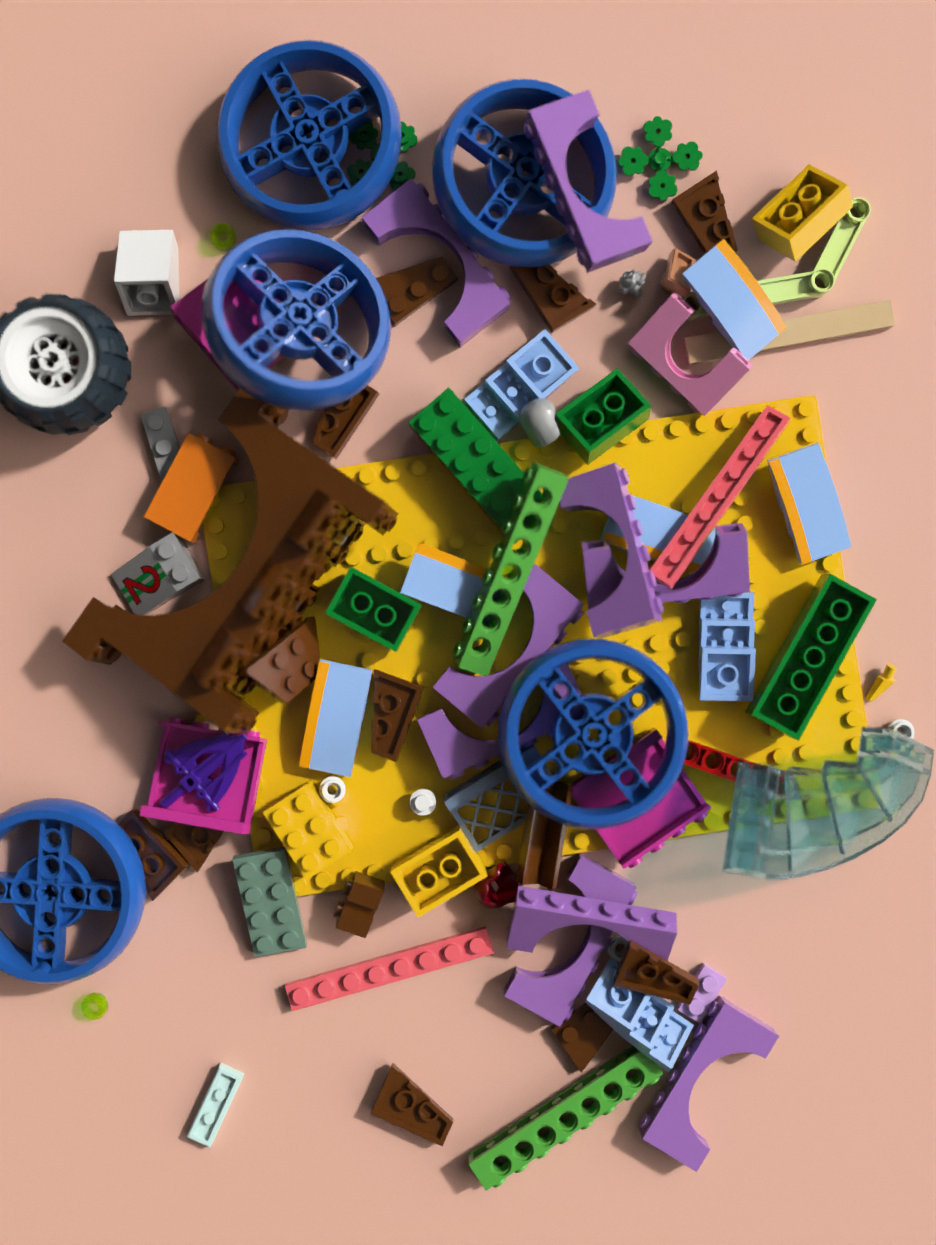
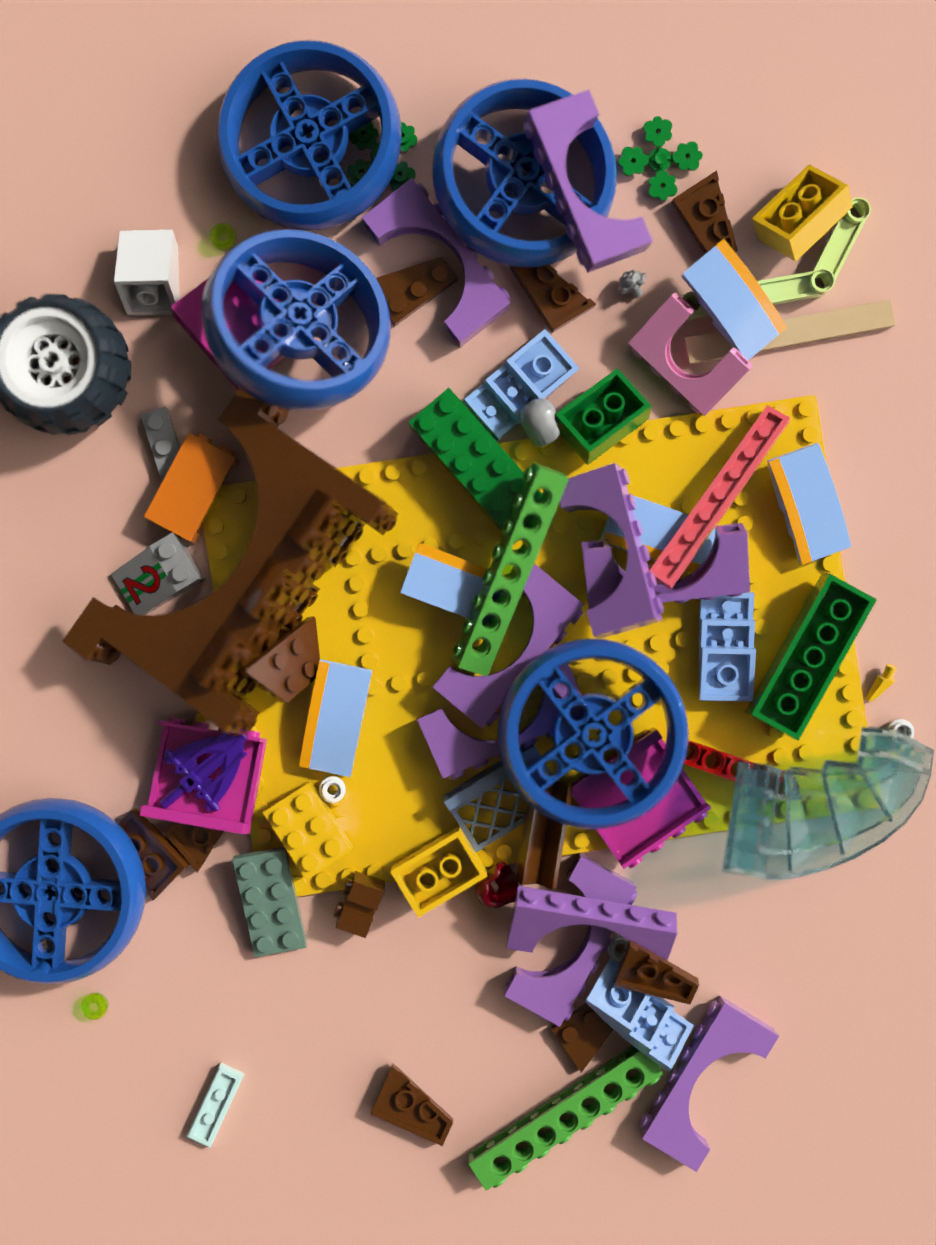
coral plate [285,926,494,1011] -> none
reddish brown wing [313,385,380,459] -> none
green brick [325,566,423,652] -> none
reddish brown wing [371,669,424,762] -> none
white plate [410,789,436,816] -> none
nougat tile [660,248,696,298] -> none
lavender plate [676,963,727,1023] -> none

